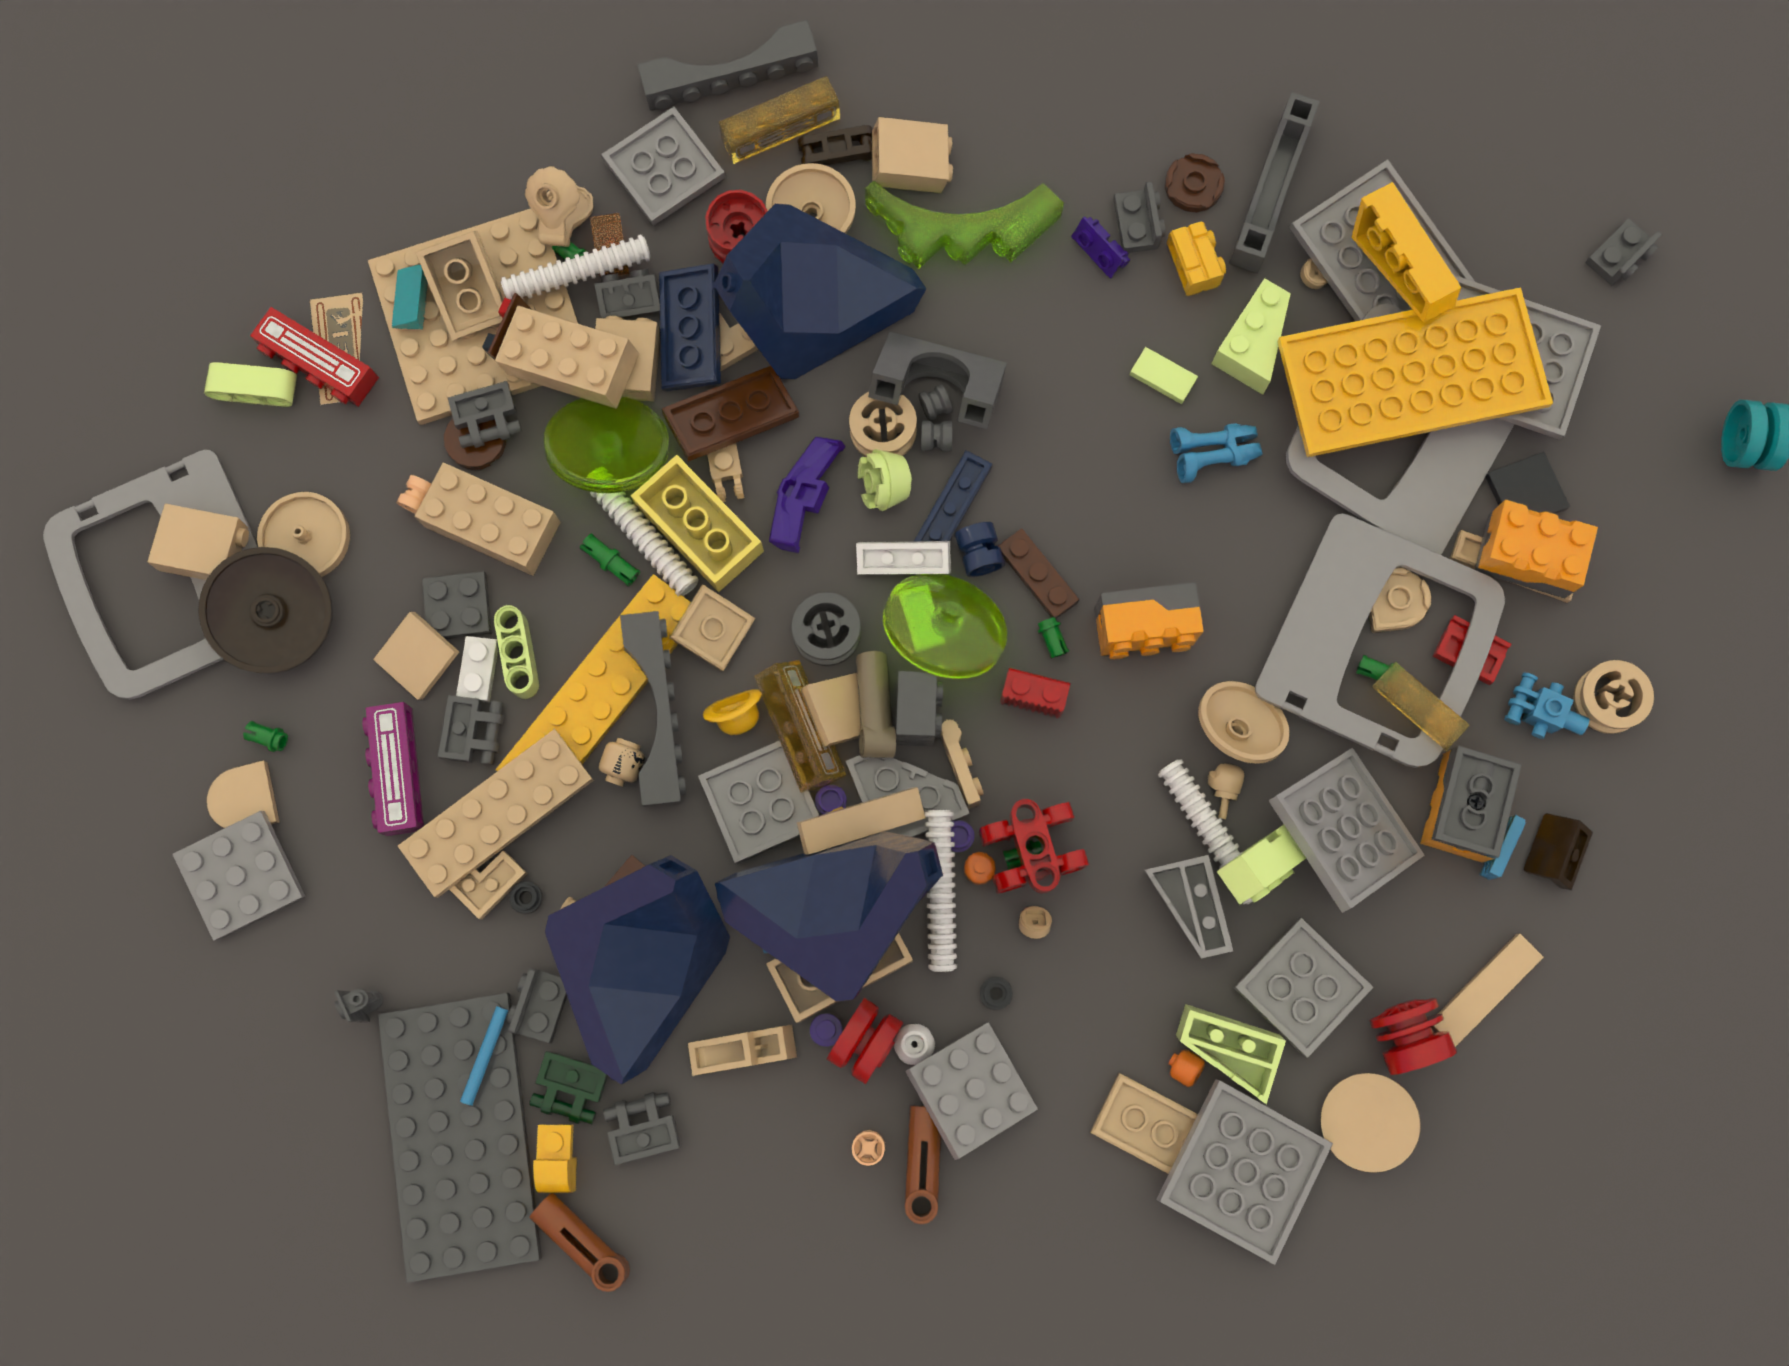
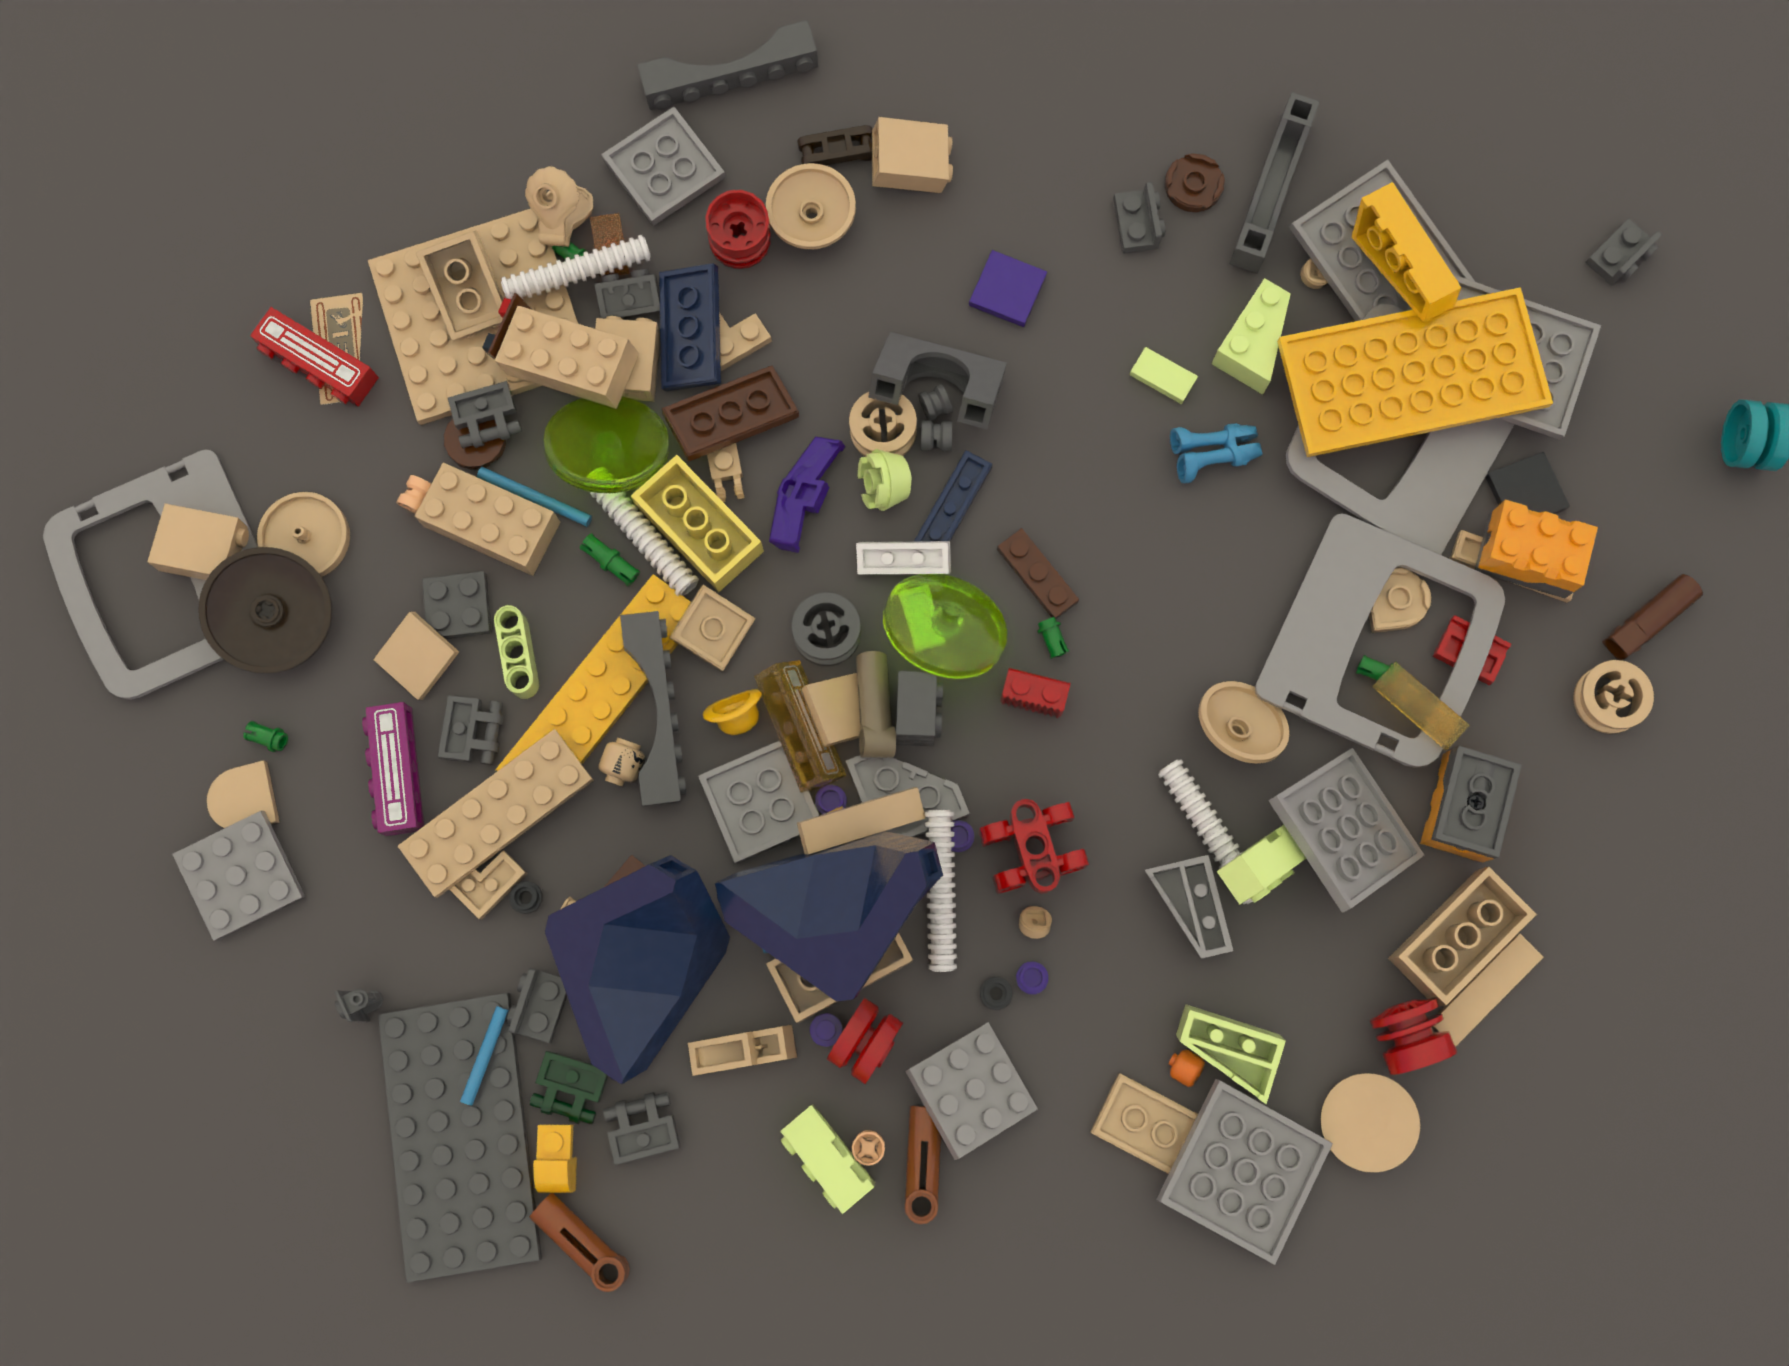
yellowish green beam [204,362,297,407] -> none
teal slope [392,265,428,330] -> none
white plate [456,636,499,703] -> none
dark blue panel [712,203,927,379] -> none
clear yellow brick [718,76,840,164] -> none
clear neon green arch [865,181,1064,269] -> none
white plate [894,1024,935,1065] -> none
tan hinge [941,719,984,809] -> none
dark blue wheel [955,522,1005,577] -> none
orange piece [963,852,996,885] -> none
green pin [1003,840,1043,870] -> none
dark purple hinge [1071,216,1130,279] -> none
light orange piece [1094,582,1204,659] -> none
yellow brick [1166,221,1226,296] -> none
tan piece [1208,763,1244,819] -> none
light grey plate [1233,918,1374,1058] -> none
dark azure tile [1479,815,1526,880] -> none
dark azure piece [1504,672,1590,739] -> none
dark brown panel [1524,813,1593,891] -> none
none -> dark azure bar [477,467,592,527]
none -> yellowish green wedge [781,1104,875,1214]
none -> dark purple tile [969,250,1047,327]
none -> dark purple plate [1016,961,1049,994]
none -> tan brick [1388,867,1537,1006]
none -> reddish brown piece [1602,574,1703,661]

